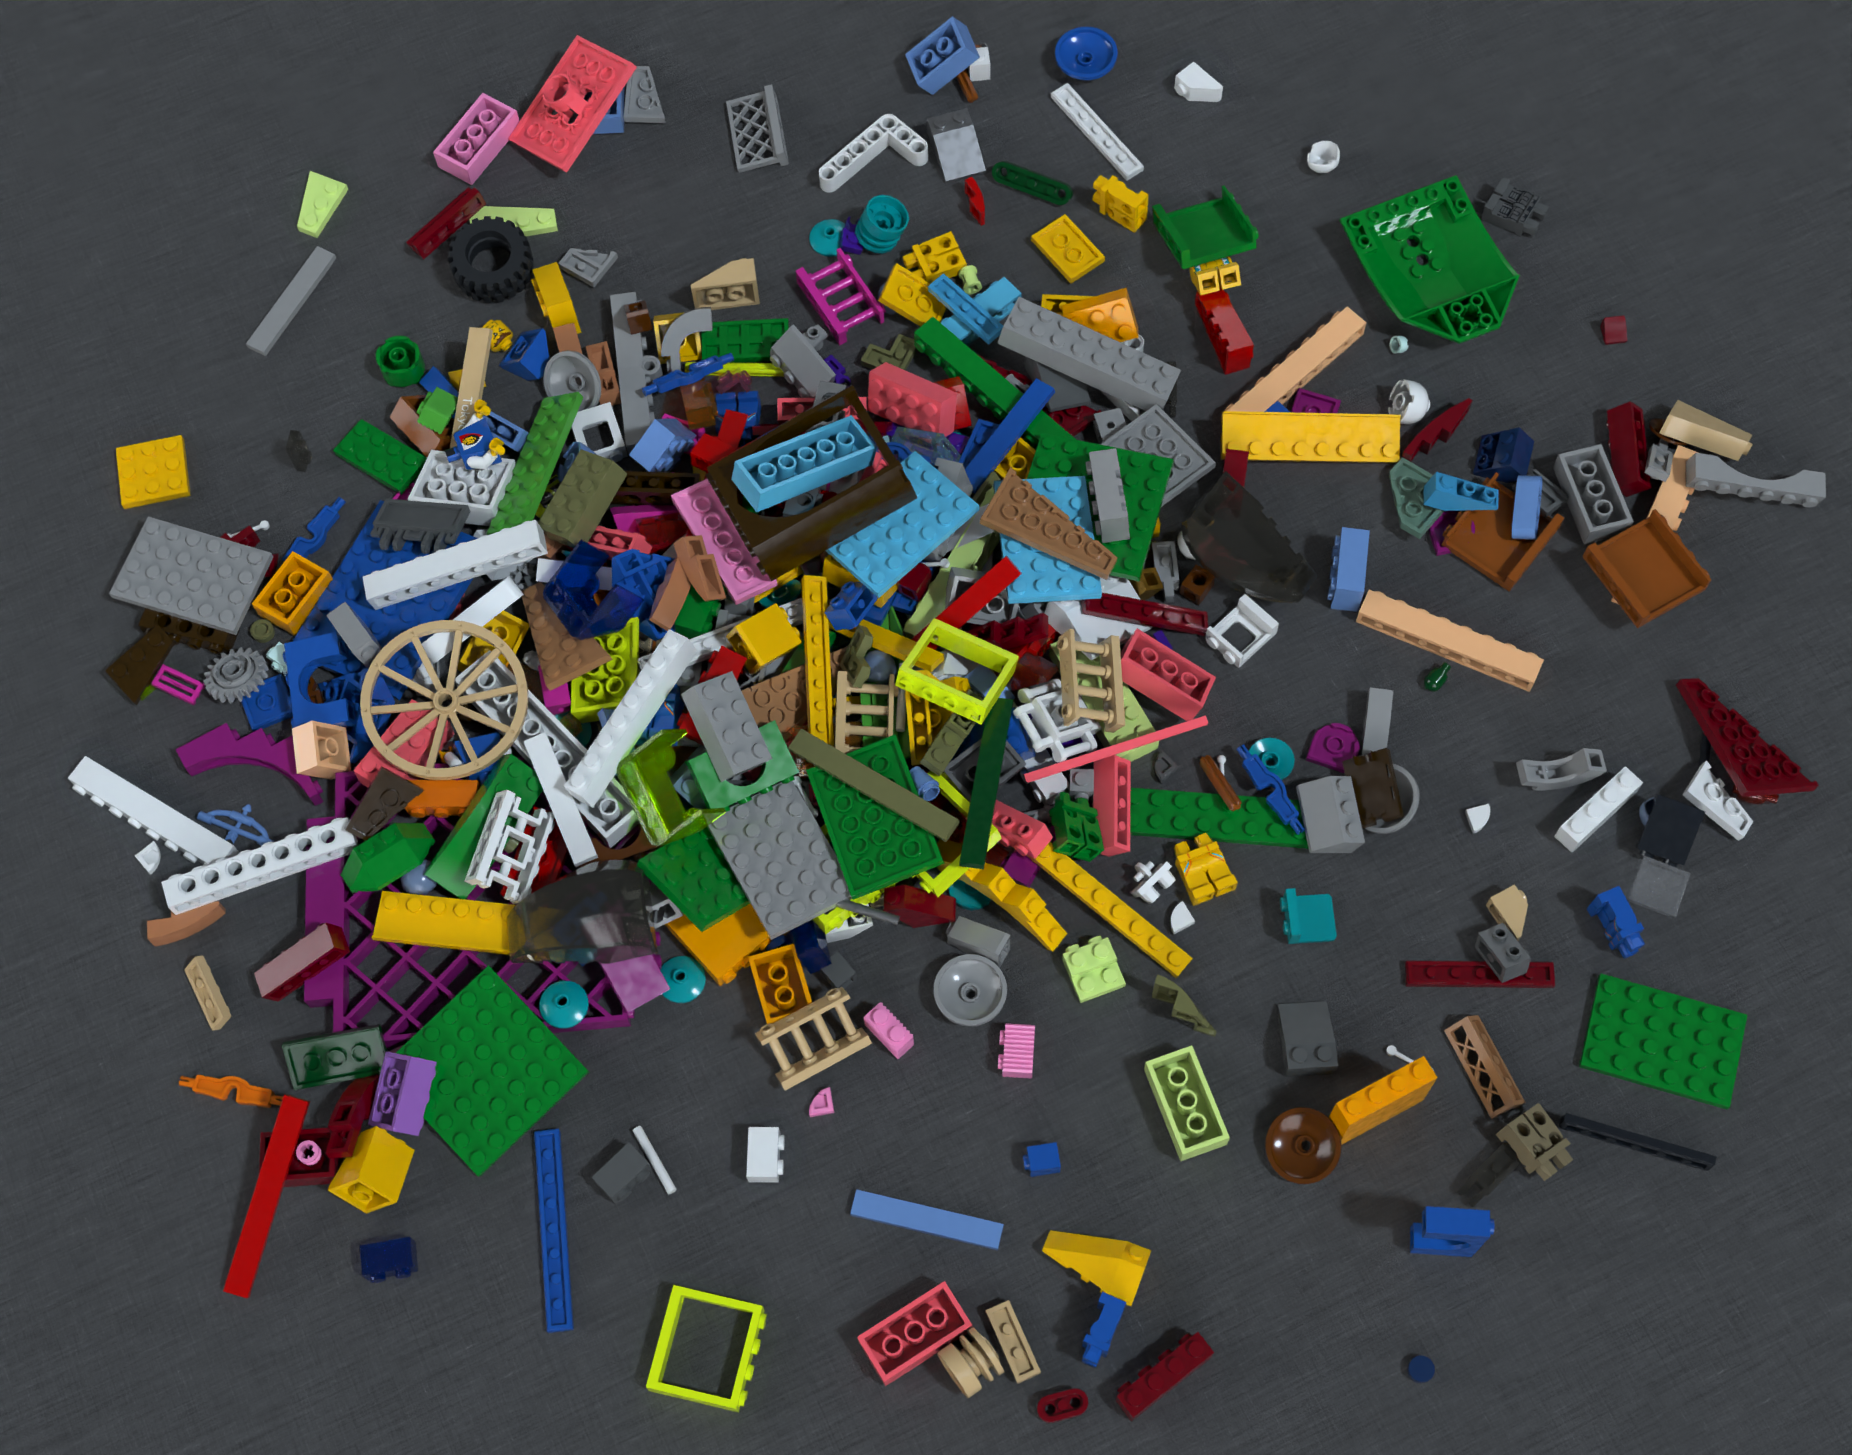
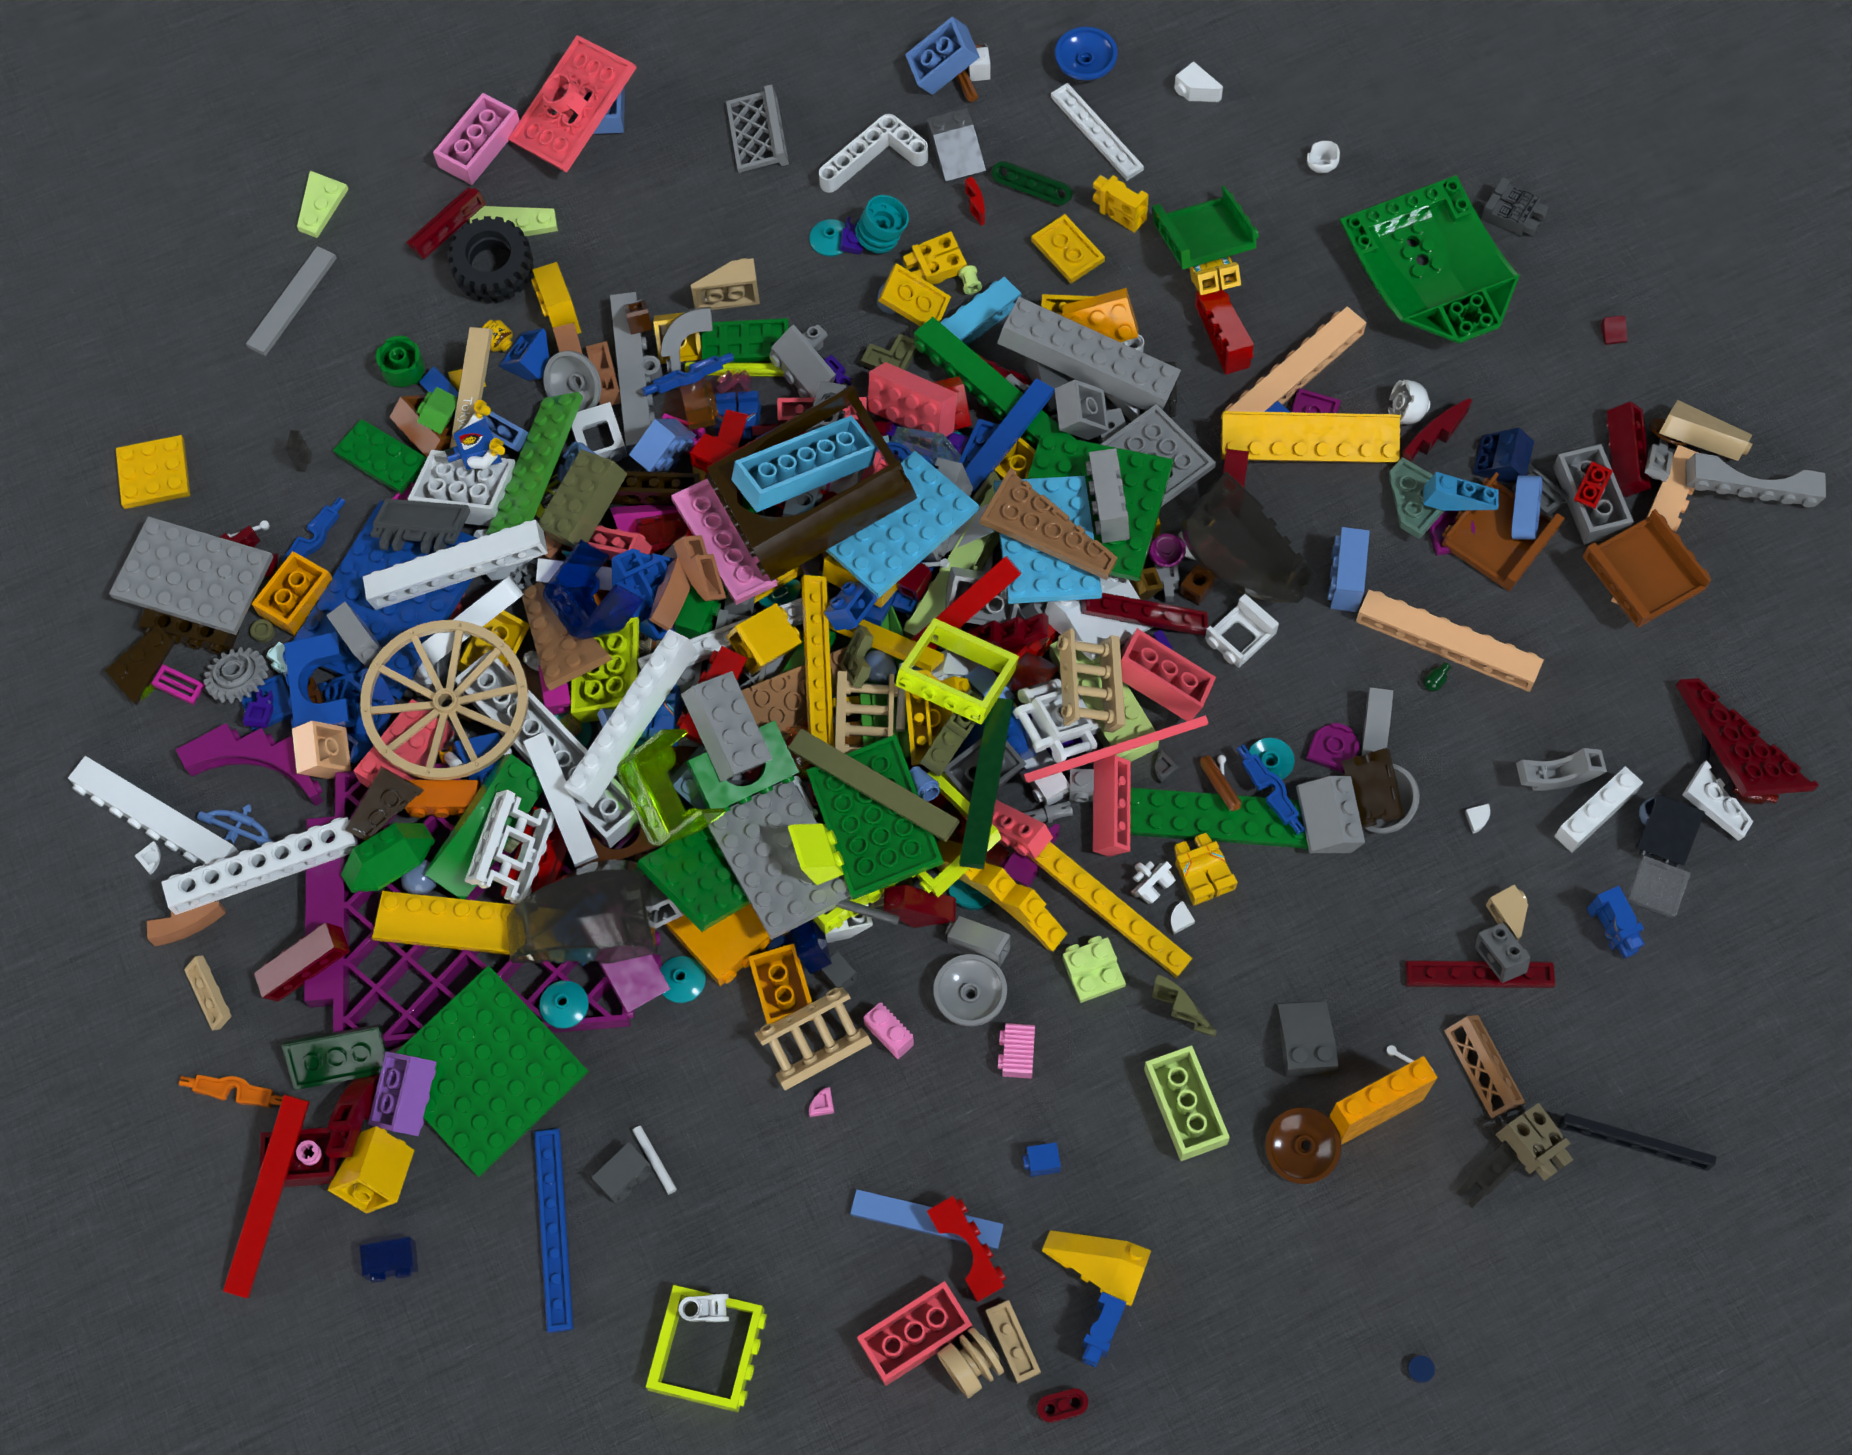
light grey wing [558,248,618,287] -> none
light grey wing [623,66,666,123] -> none
white brick [746,1127,785,1183] -> none
dark pink fence [795,248,886,346] -> none
dark azure plate [928,273,1003,345] -> none
green hips [1049,792,1104,862] -> none
dark red brick [1115,1332,1215,1422] -> none
teal bracket [1280,888,1337,944] -> none
light aqua hinge [1389,336,1409,354] -> none
blue arch [1410,1206,1494,1257] -> none
green plate [1579,974,1747,1110] -> none
none -> dark purple plate [243,689,274,728]
none -> white piece [678,1294,729,1322]
none -> neon yellow slope [788,824,844,885]
none -> red arch [927,1196,1007,1302]
none -> light grey brick [1051,380,1109,440]
none -> magenta hair [1149,534,1186,568]
none -> red slope [1574,462,1613,509]

